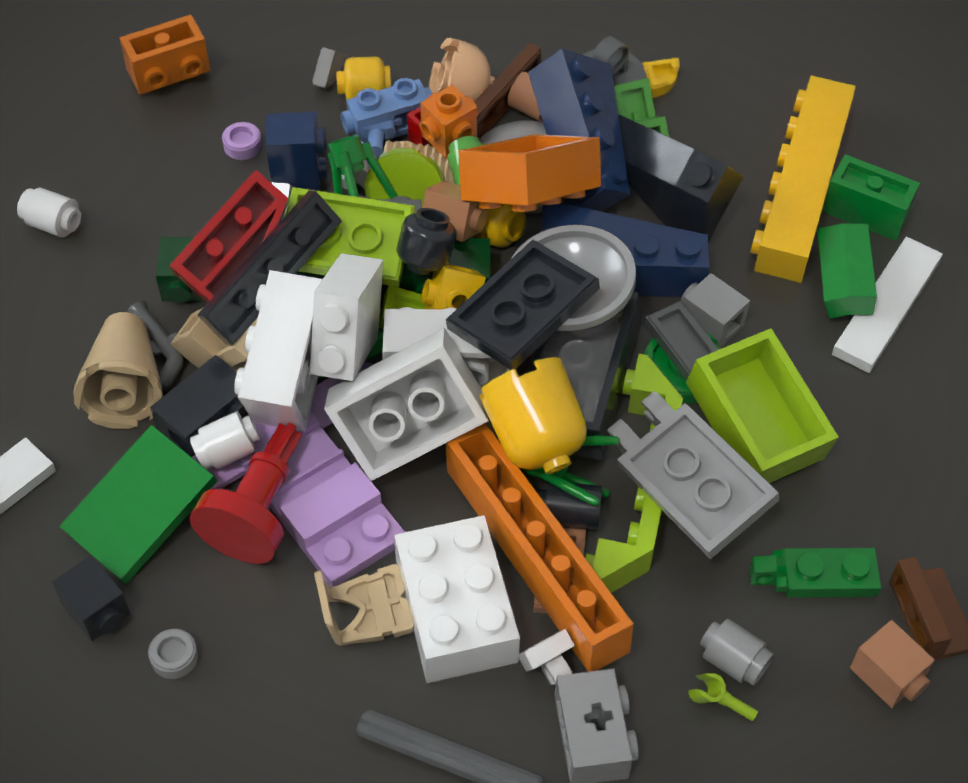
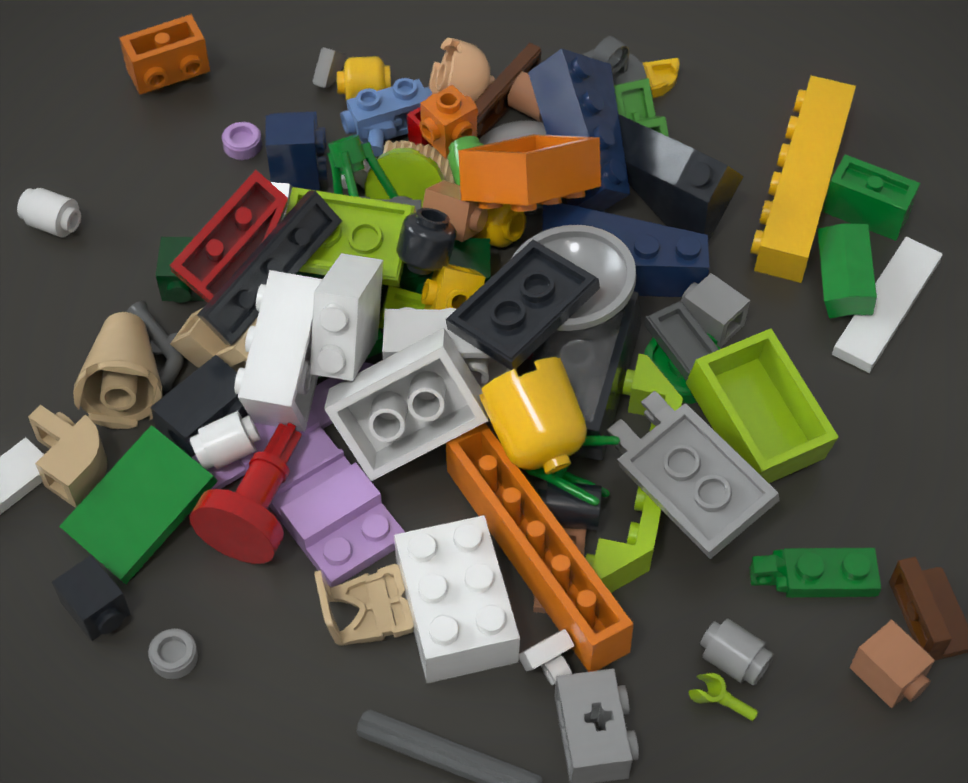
none -> tan brick [28,405,107,508]

